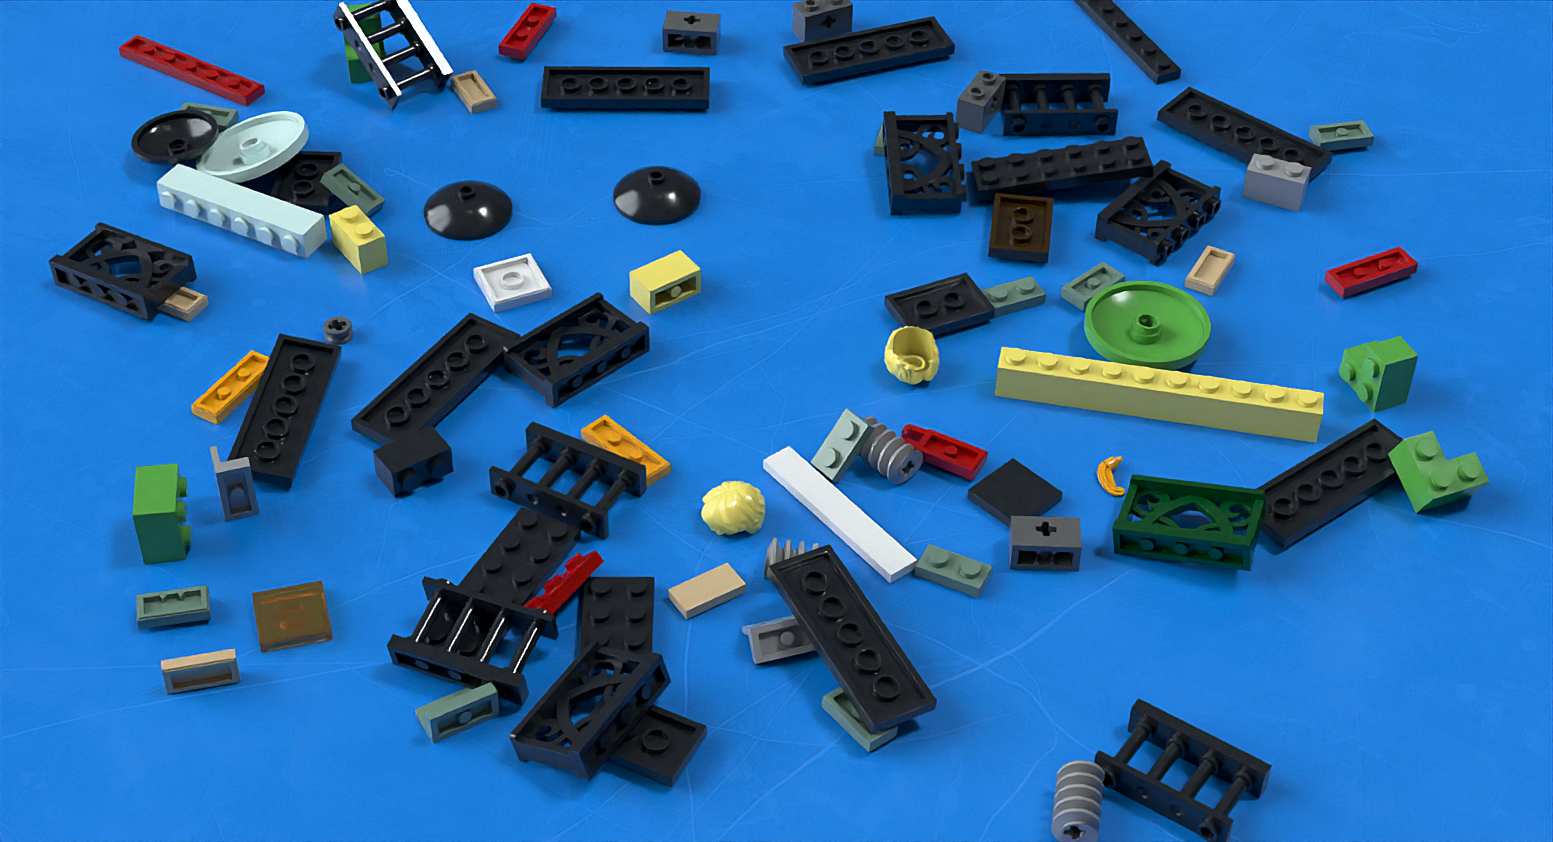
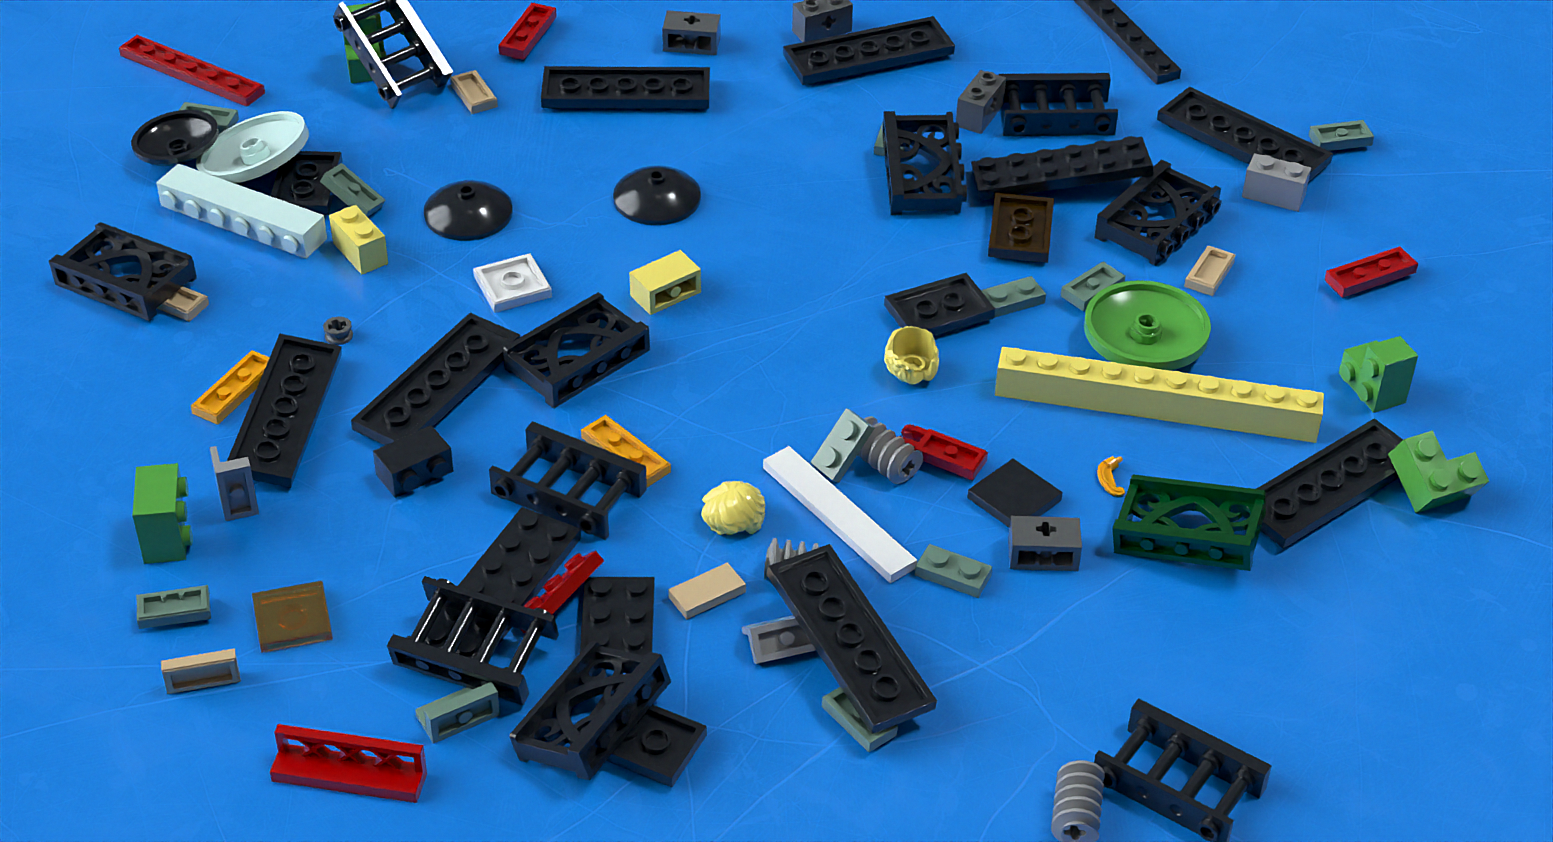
none -> red fence [270,724,427,803]

